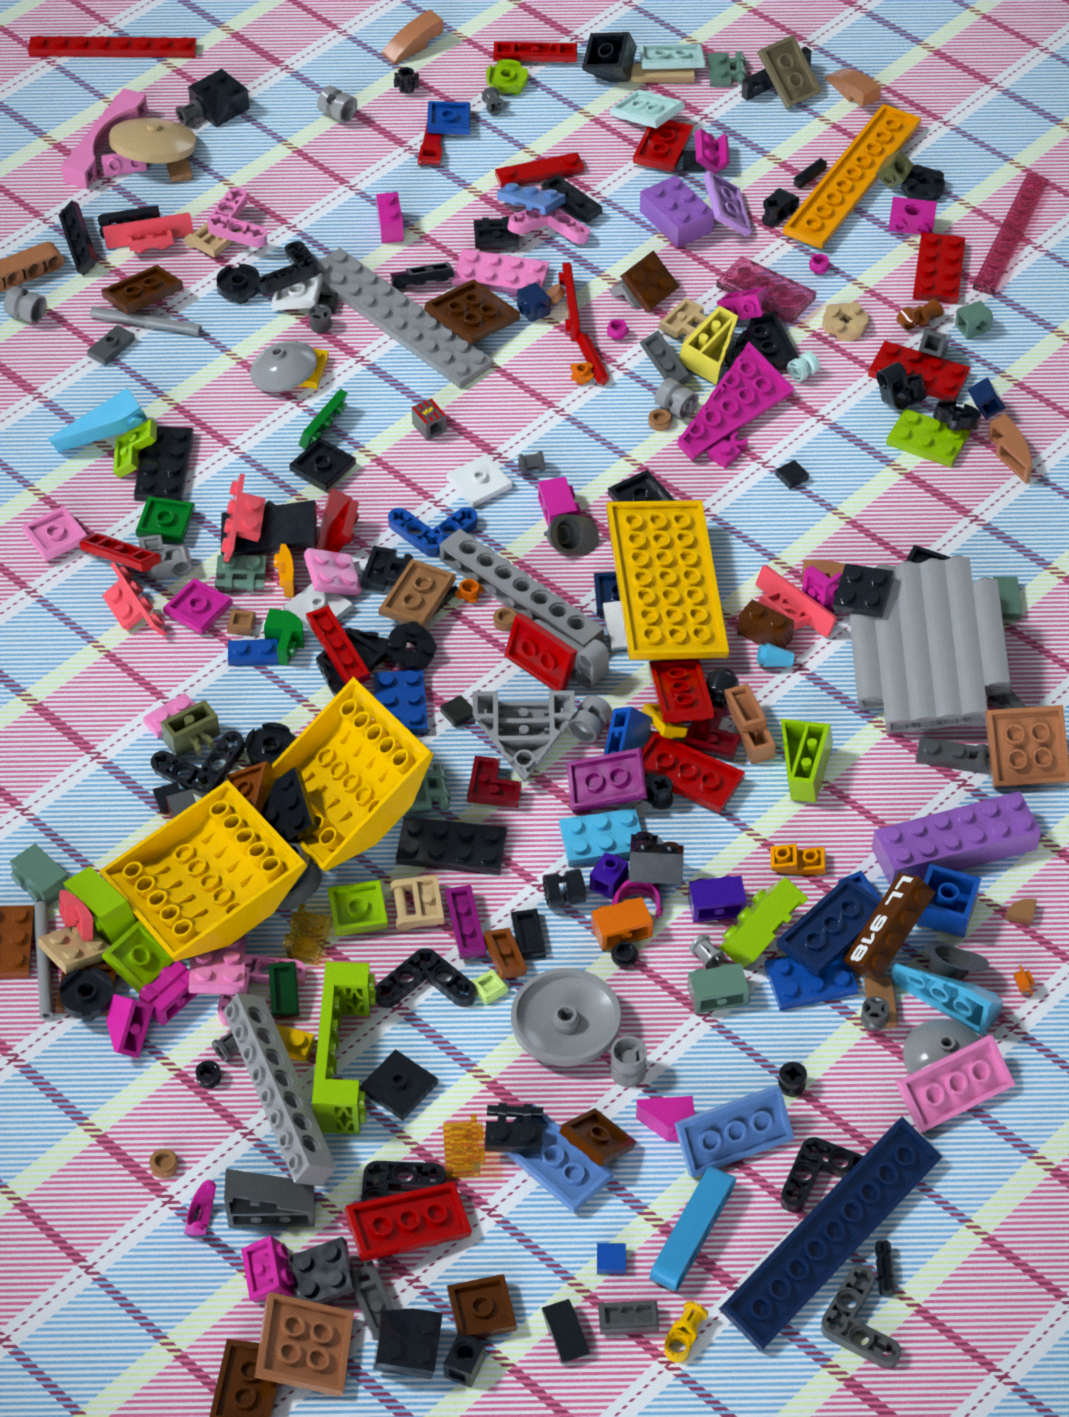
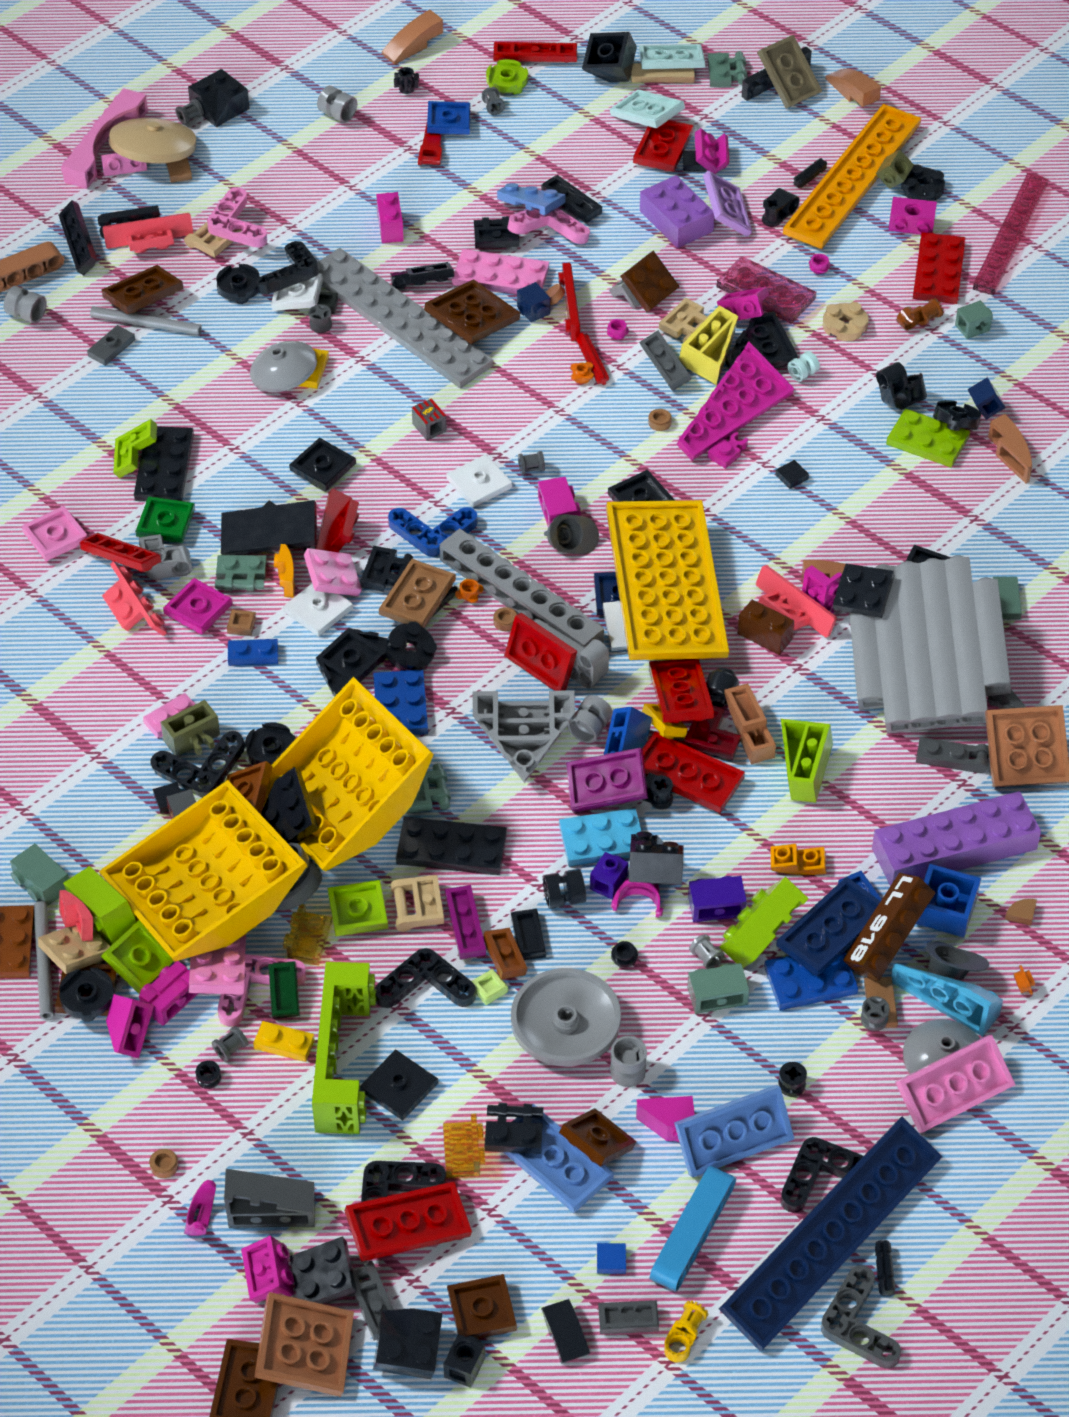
red plate [28,36,197,58] -> none
medium azure wedge [48,388,148,452] -> none
coral bracket [221,473,266,562] -> none
light grey brick [223,993,337,1186] -> none
green brick [264,608,304,666] -> none
green plate [298,388,348,450] -> none
red plate [306,605,371,685] -> none
pearl dark grey tile [440,695,473,727] -> none
dark red plate [467,756,522,808] -> none
red plate [495,152,584,188] -> none
orange brick [591,897,653,951] -> none
light grey wheel [654,377,699,420] -> none
medium azure cone [756,643,795,667] -> none
red plate [868,341,971,401] -> none
dark grey brick [918,329,951,357] -> none

